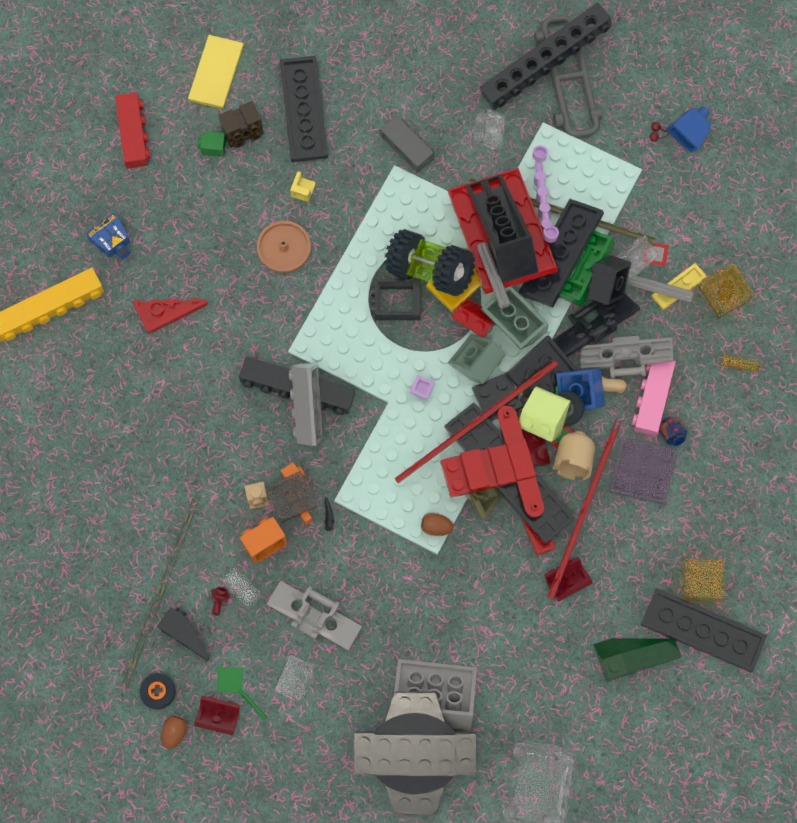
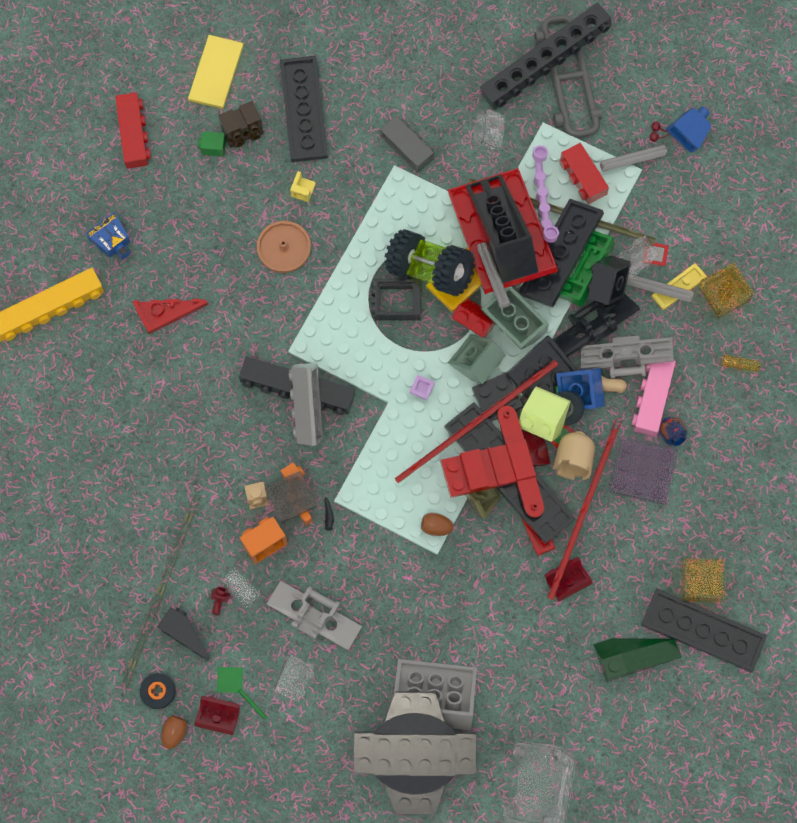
none -> red brick [559,142,609,205]
none -> light grey axle [600,145,667,171]

